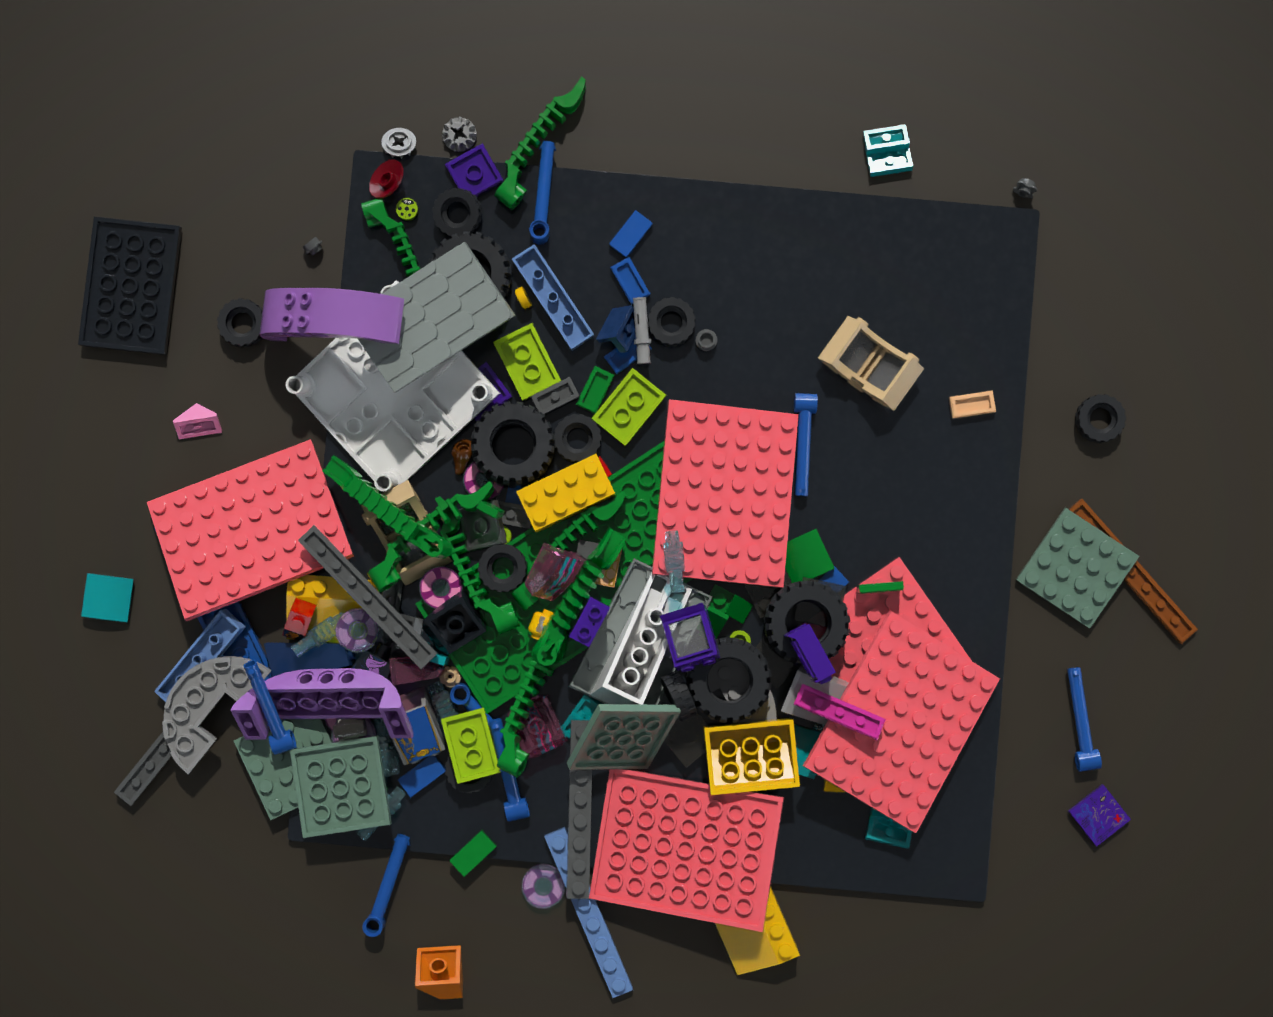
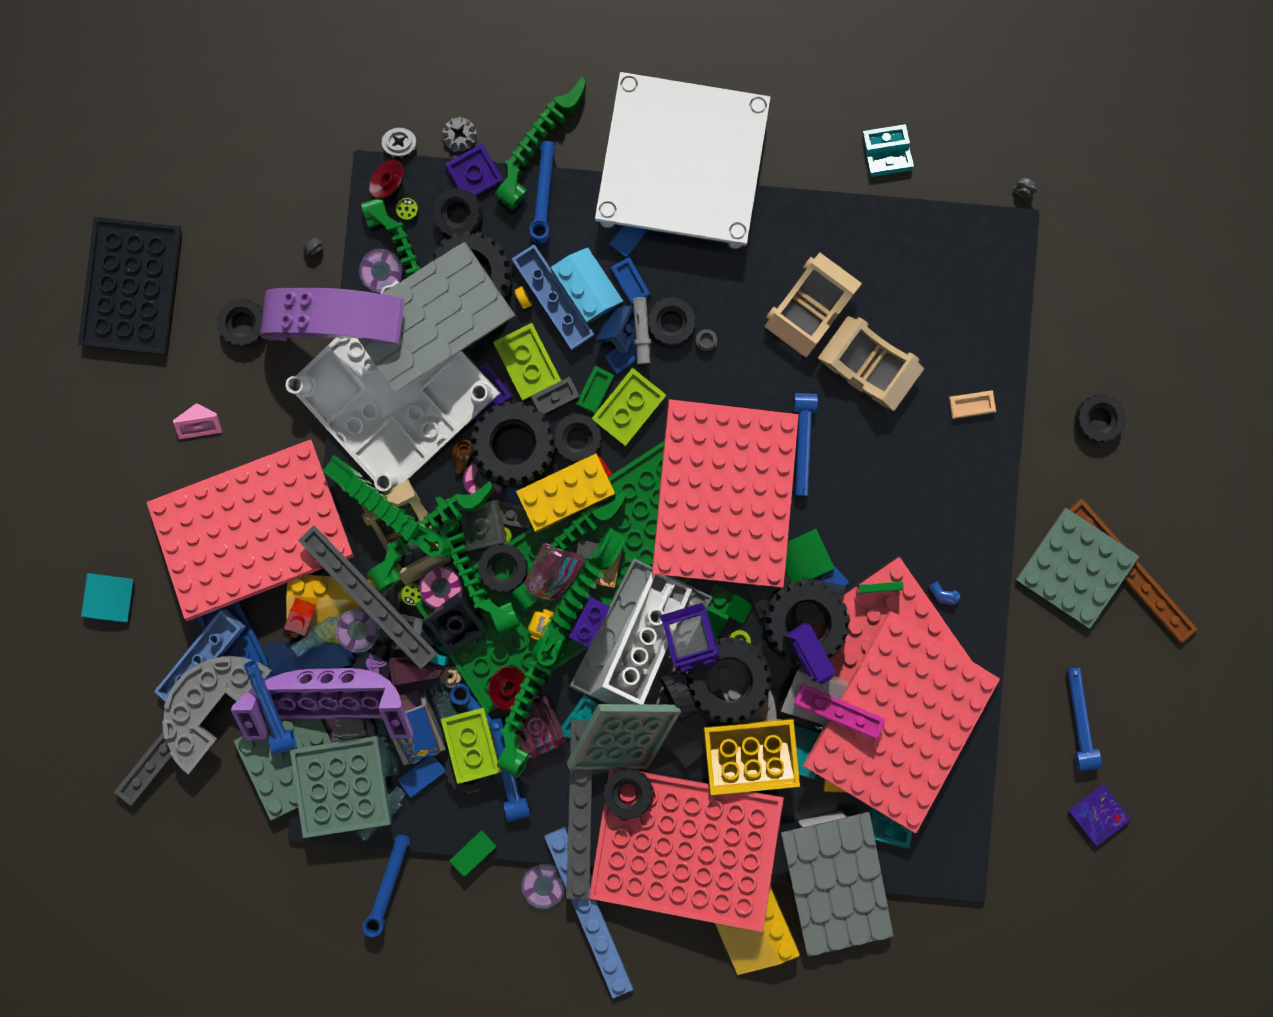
orange slope [415,945,463,999] -> none
green tile [476,501,505,519] -> none
clear light blue hinge [663,530,685,593] -> none
none -> clear light blue tile [359,249,403,293]
none -> lime tile [400,583,423,605]
none -> dark red dish [488,666,526,710]
none -> medium azure slope [551,248,623,325]
none -> white piece [595,72,770,248]
none -> black tyre [603,769,654,819]
none -> tan window [764,252,862,358]
none -> light grey piece [781,811,893,956]
none -> blue arm [928,581,961,605]

